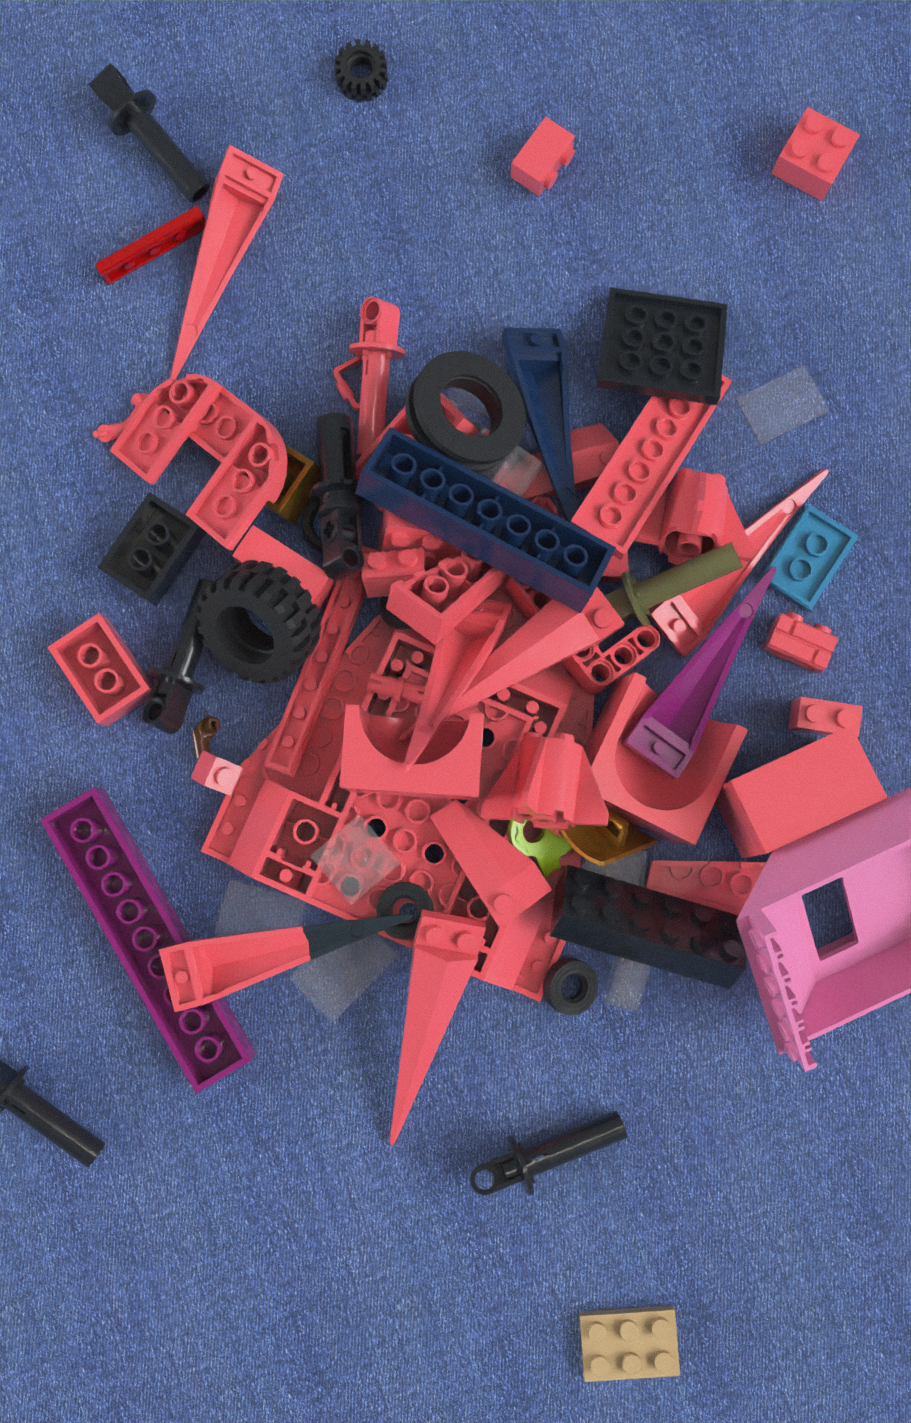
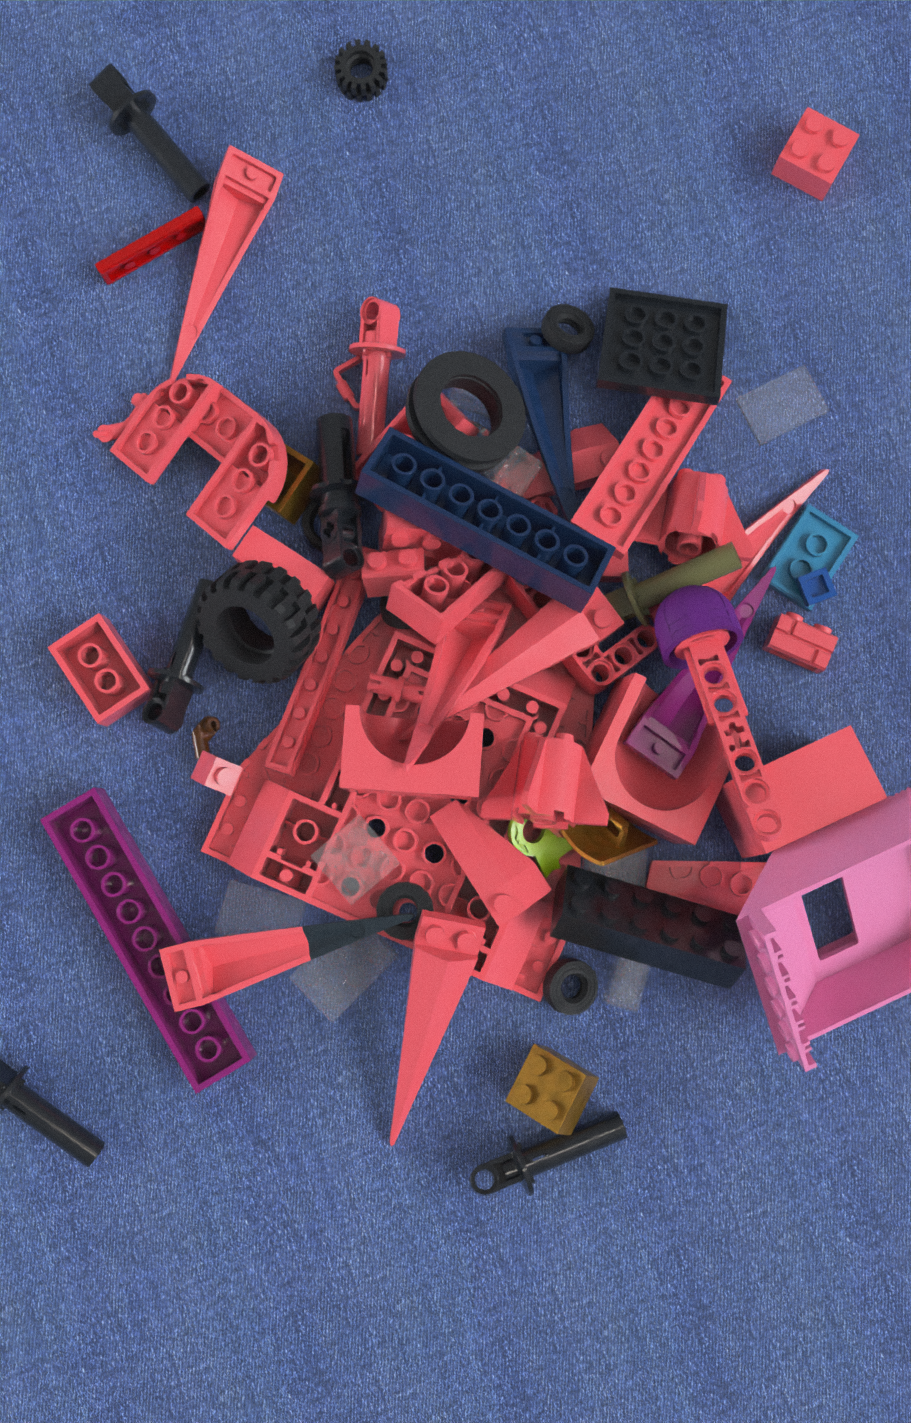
black brick [97,492,207,607] -> none
coral brick [510,117,575,196] -> none
tan plate [579,1305,680,1382] -> none
coral brick [788,697,863,737] -> none
none -> pearl gold brick [505,1044,599,1135]
none -> black tyre [541,304,595,354]
none -> coral piece [654,585,783,842]
none -> blue tile [795,567,837,607]

